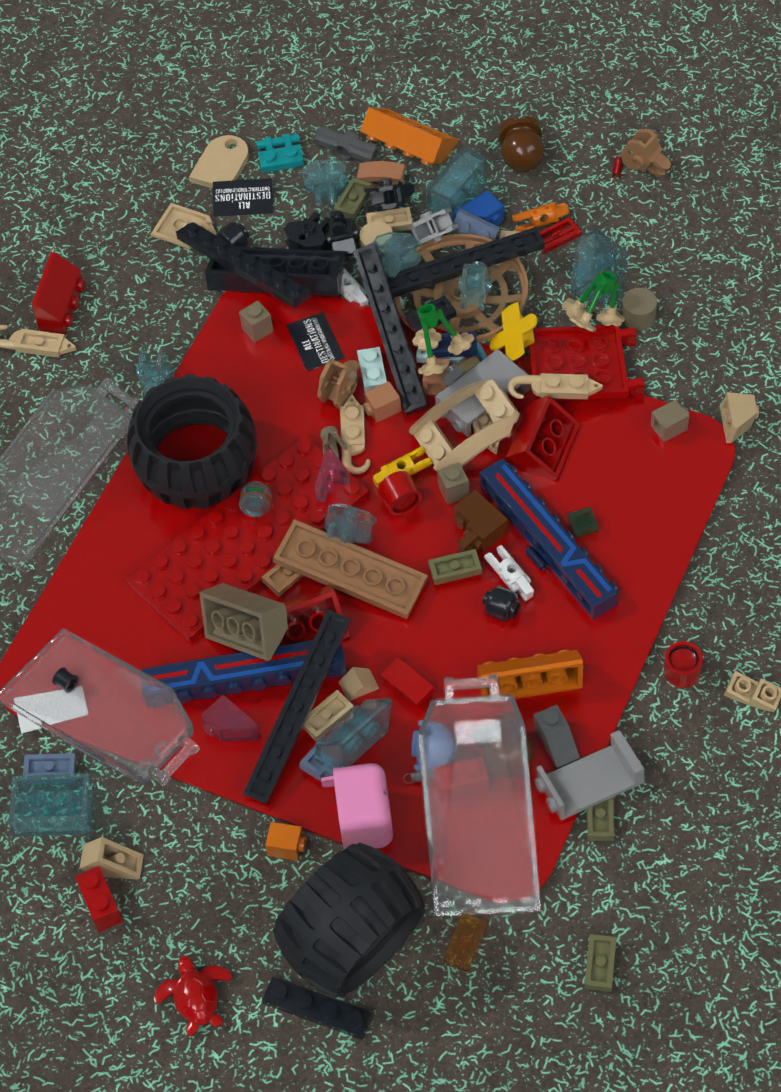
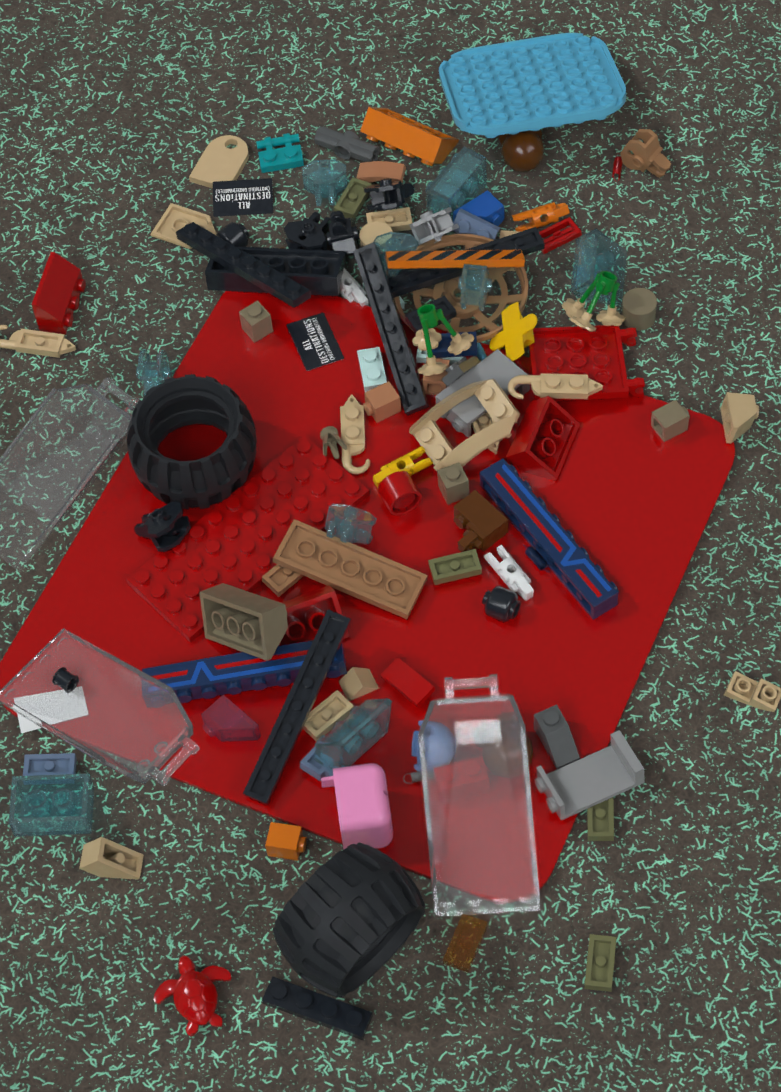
red brick [75,866,123,933] -> none
clear light blue head [239,481,272,517] -> none
clear pink slope [314,448,350,502] -> none
medium nougat hinge [317,359,360,410] -> none
orange slope [477,650,583,704] -> none
clear green plate [567,507,599,538] -> none
red piece [663,641,703,688] -> none
none -> black hinge [134,501,191,552]
none -> orange tile [385,250,525,269]
none -> medium azure plate [439,33,626,138]

